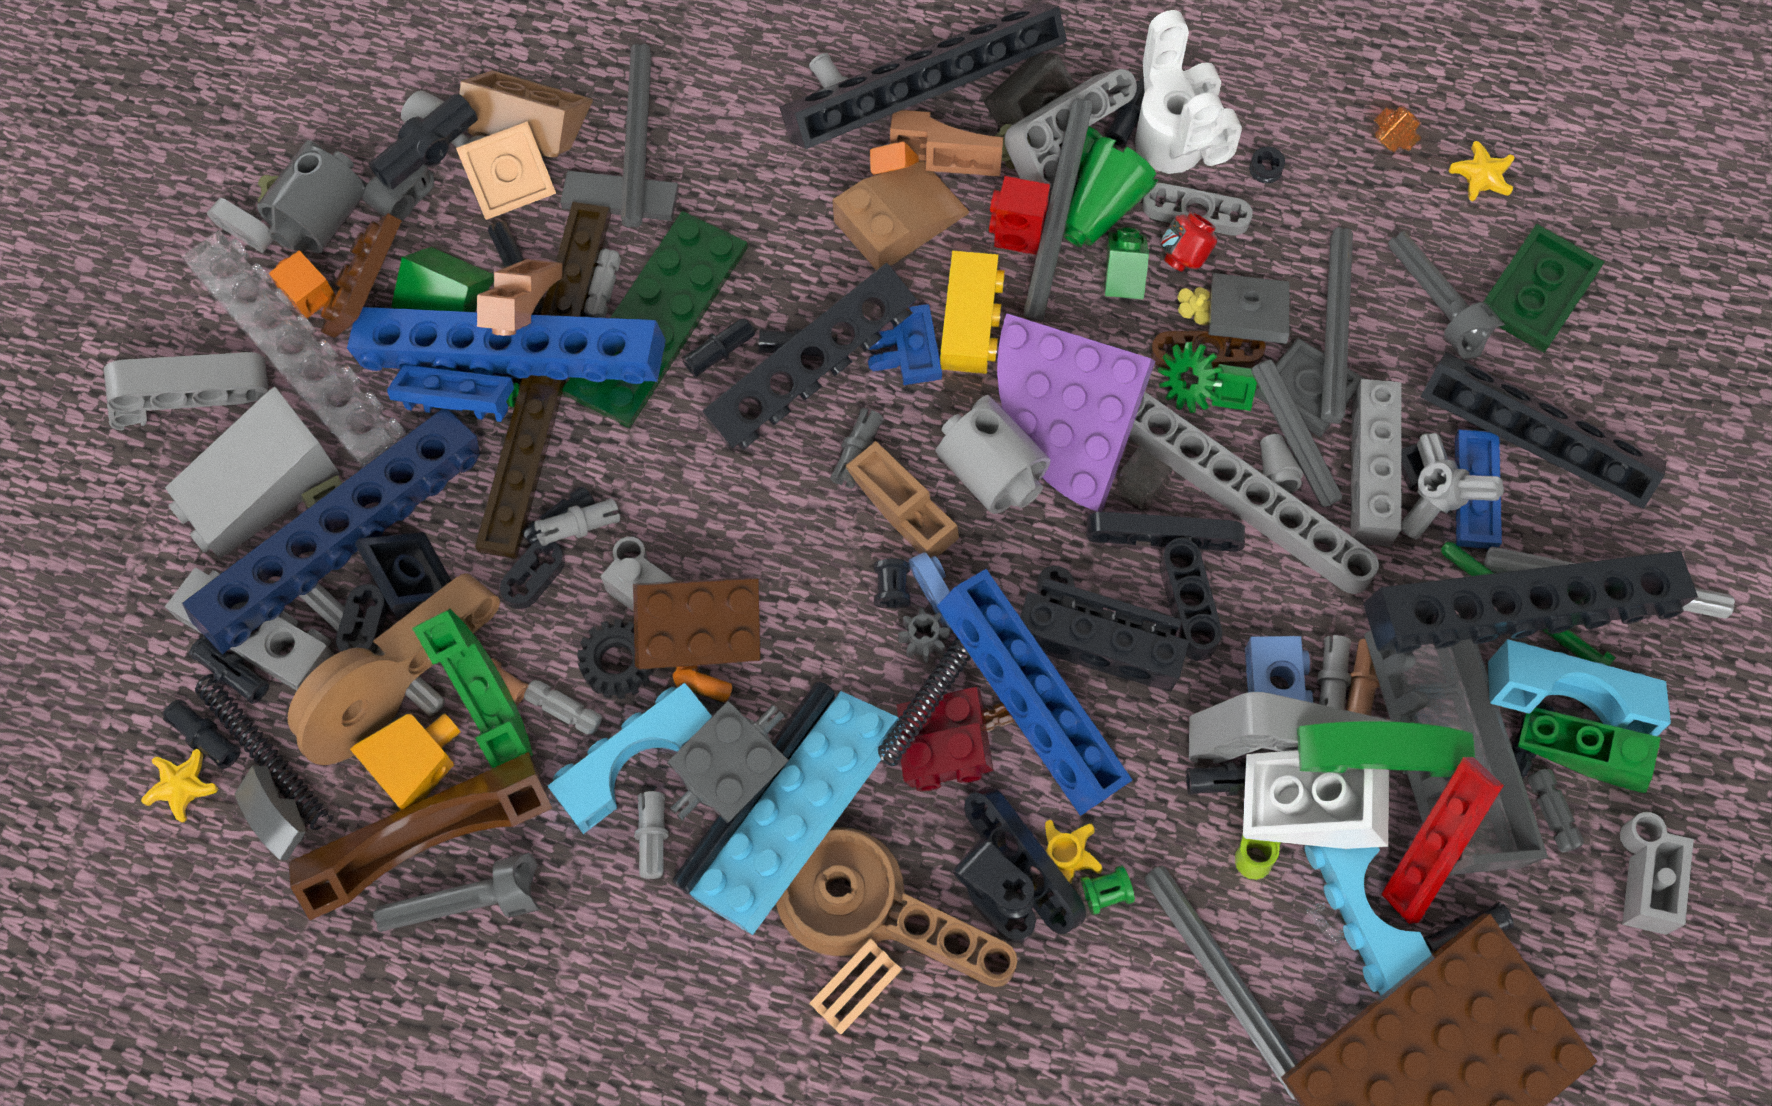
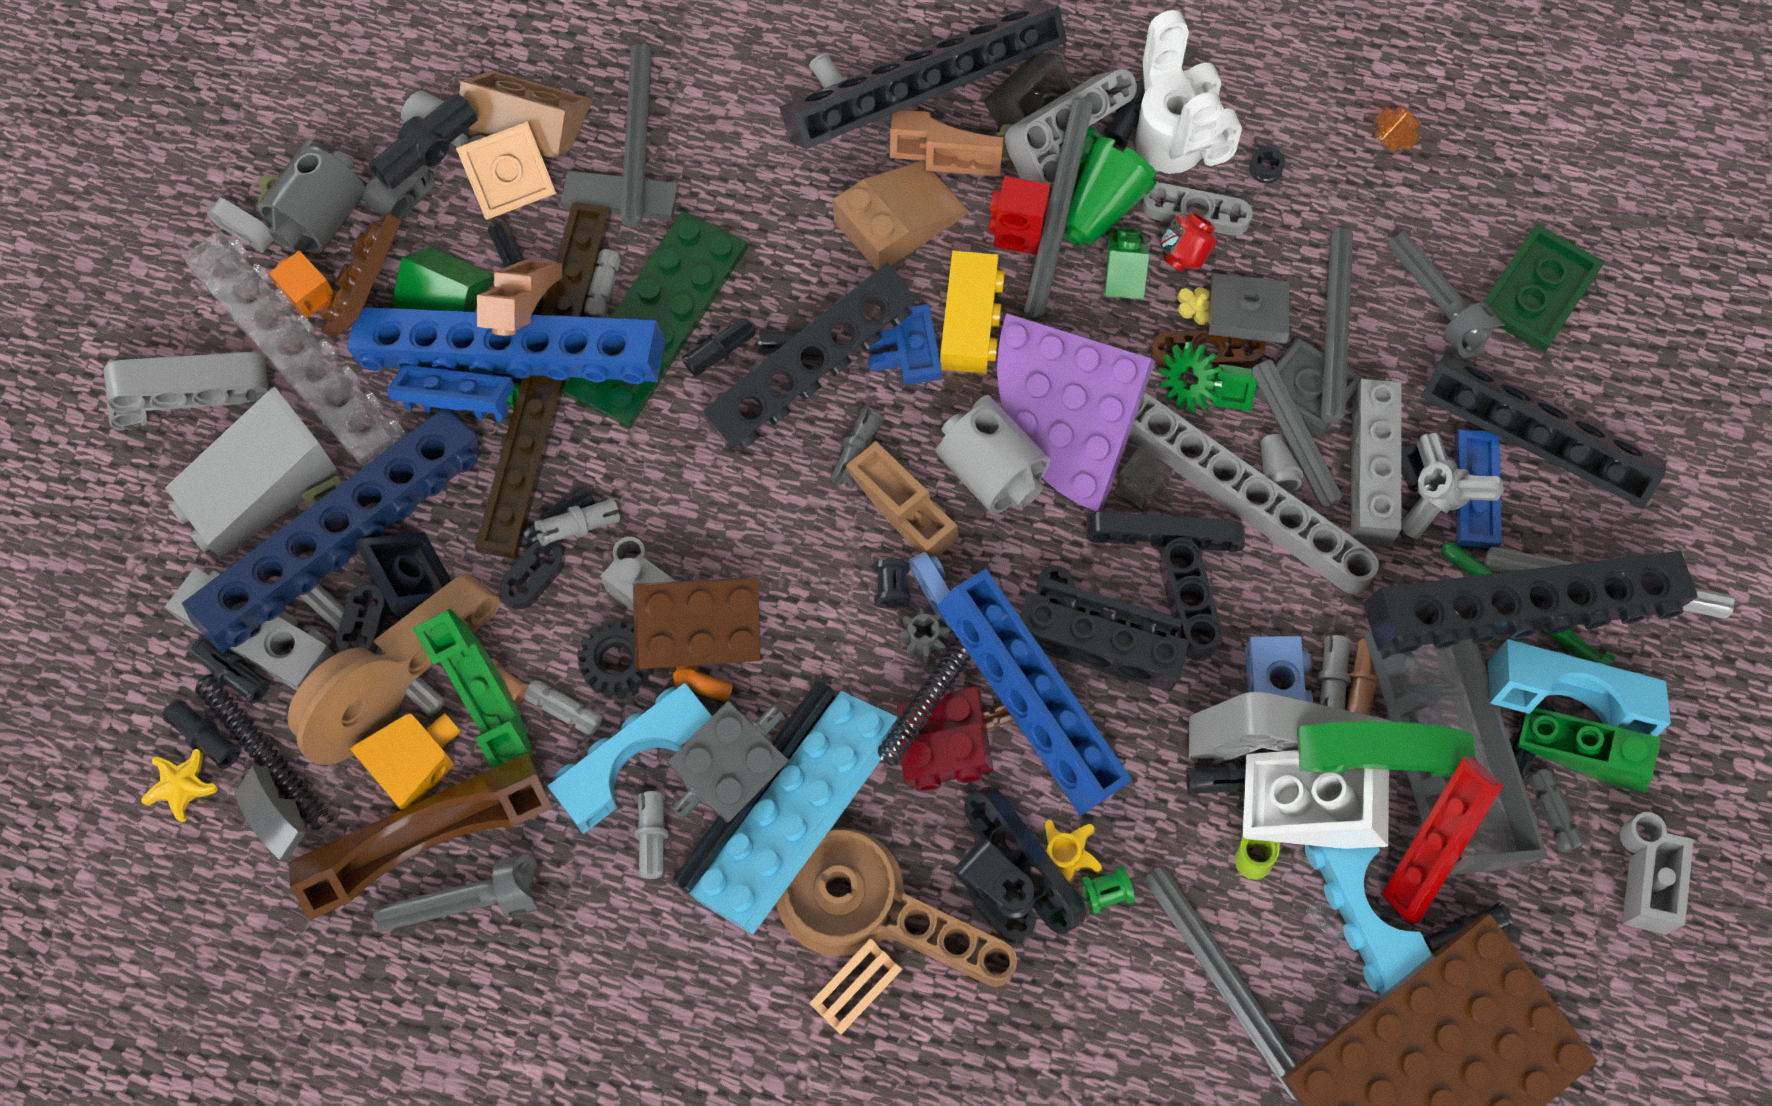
orange slope [870,141,919,175] -> none
yellow animal [1449,141,1514,201] -> none

